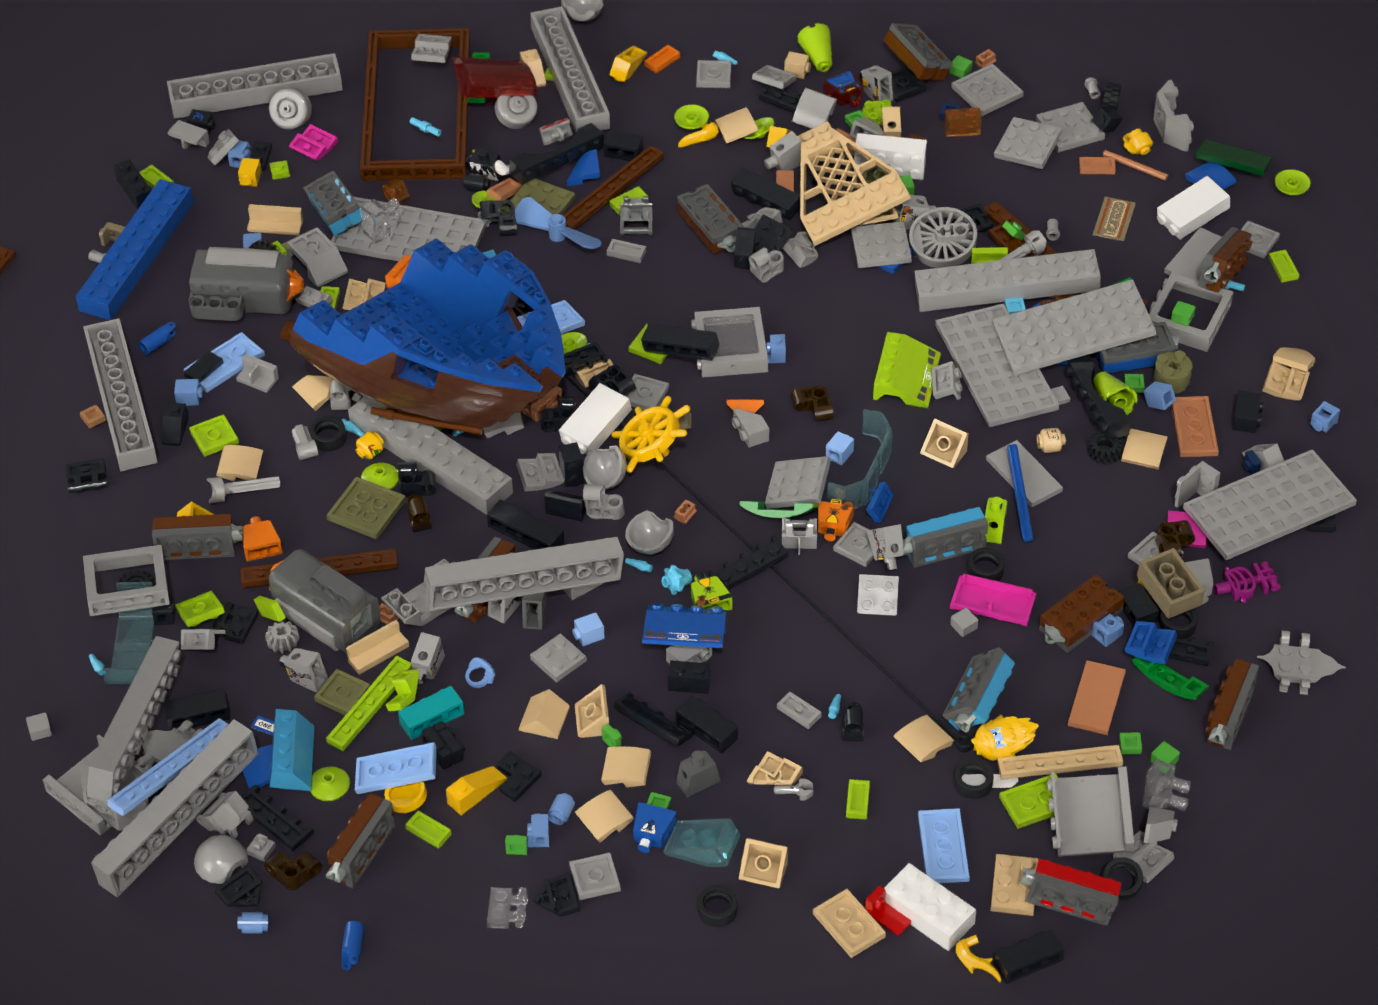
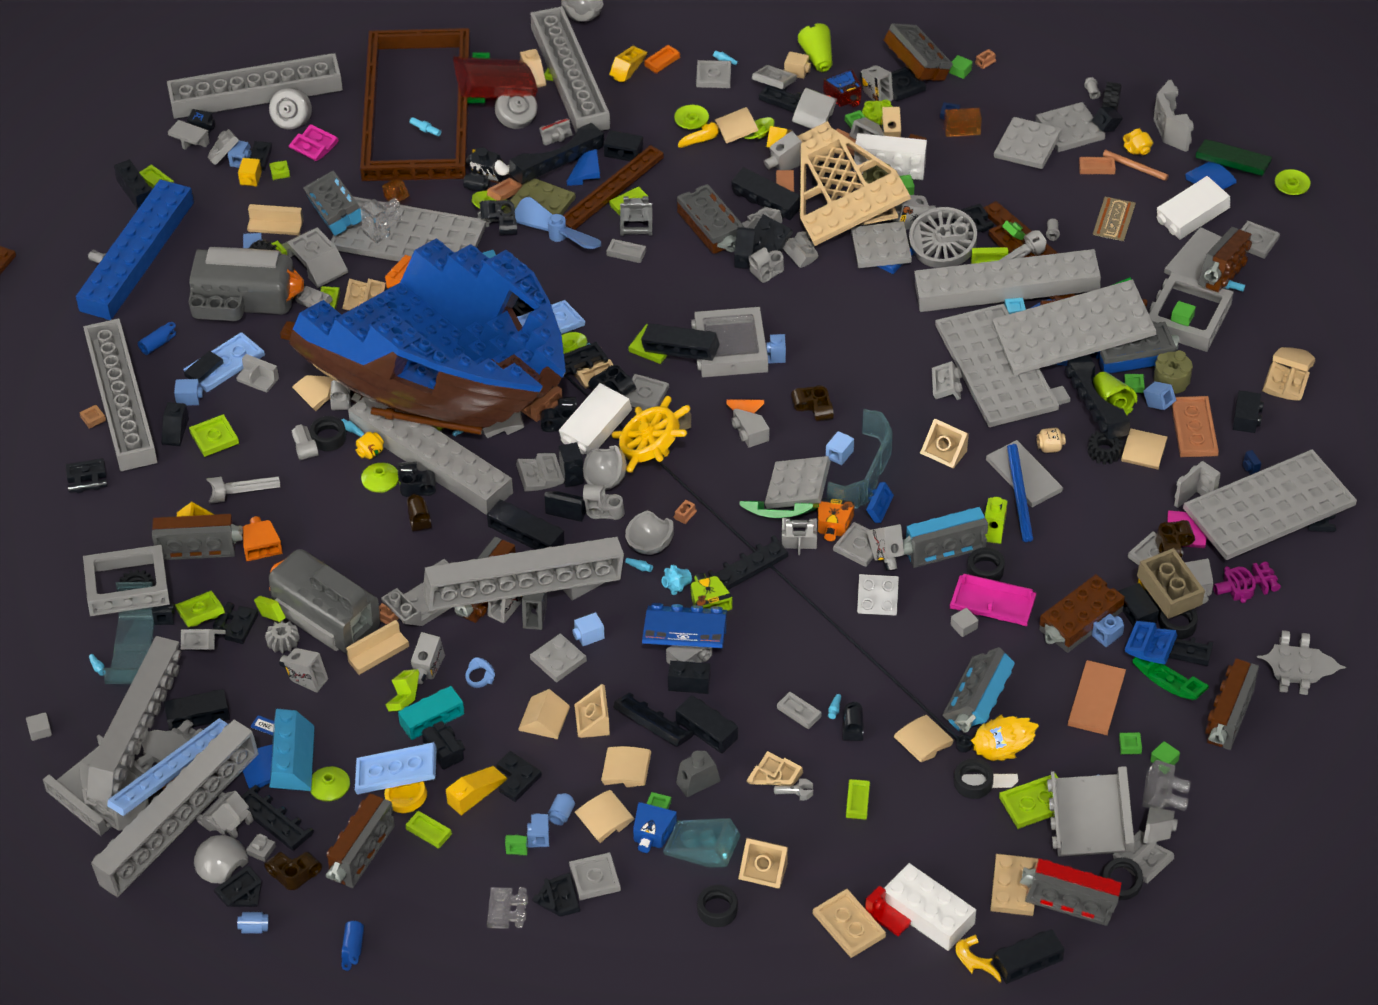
dark tan bracket [99,222,125,246] -> none
tan slope [216,445,263,481] -> none
reddish brown plate [240,548,398,588] -> none
olive plate [314,669,370,715] -> none
olive plate [326,477,406,540] -> none
lime plate [326,656,413,751] -> none
light grey slope [412,34,452,63] -> none
bright green plate [602,724,622,747] -> none
lime piece [873,332,941,408] -> none
light blue tile [918,808,970,883] -> none
light grey plate [951,64,1023,116] -> none
tan plate [997,745,1123,779] -> none
light grey slope [1242,443,1284,471] -> none
lime tile [1268,250,1299,283] -> none
medium blue brick [1310,401,1340,433] -> none

